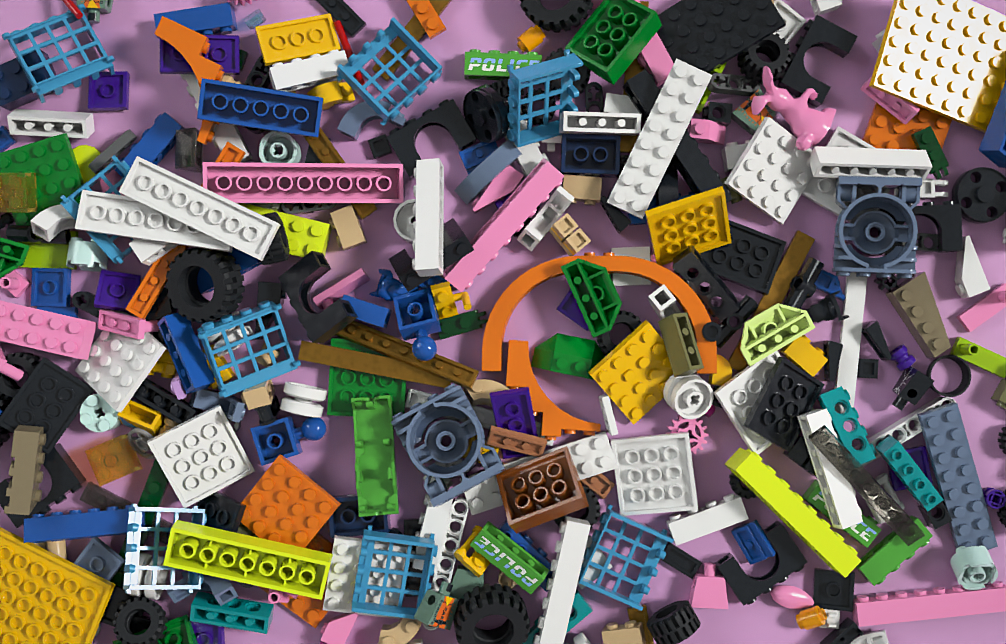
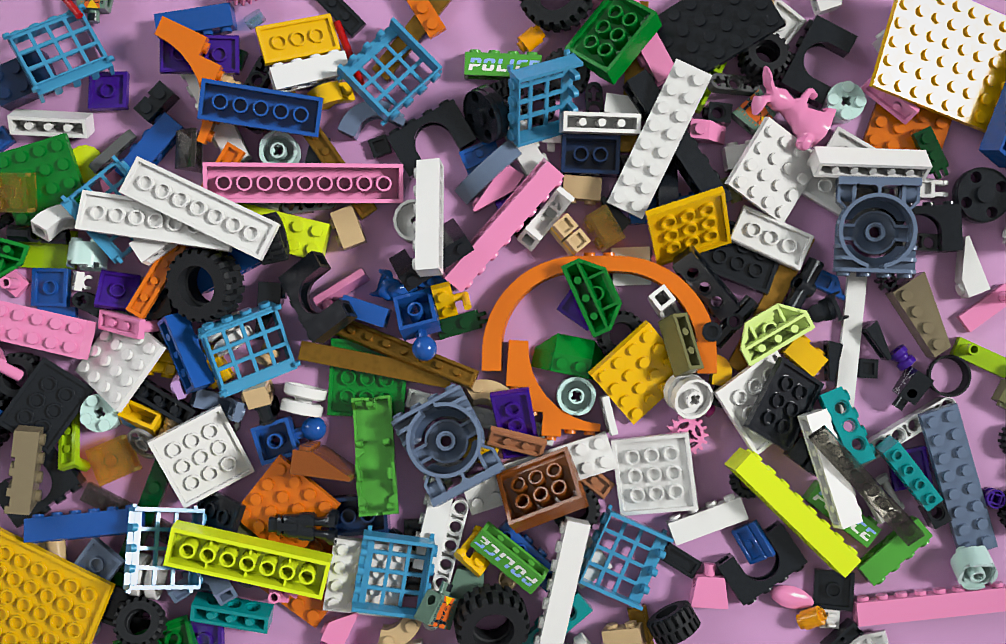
none -> lime piece [58,412,91,472]
none -> white tile [71,271,93,291]
none -> black piece [133,80,180,125]
none -> black piece [268,509,339,546]
none -> dark orange slope [289,440,356,482]
none -> light aqua brick [556,376,596,416]
none -> clear yellow brick [582,204,626,252]
none -> white tile [731,205,814,271]
none -> light aqua brick [821,81,867,124]

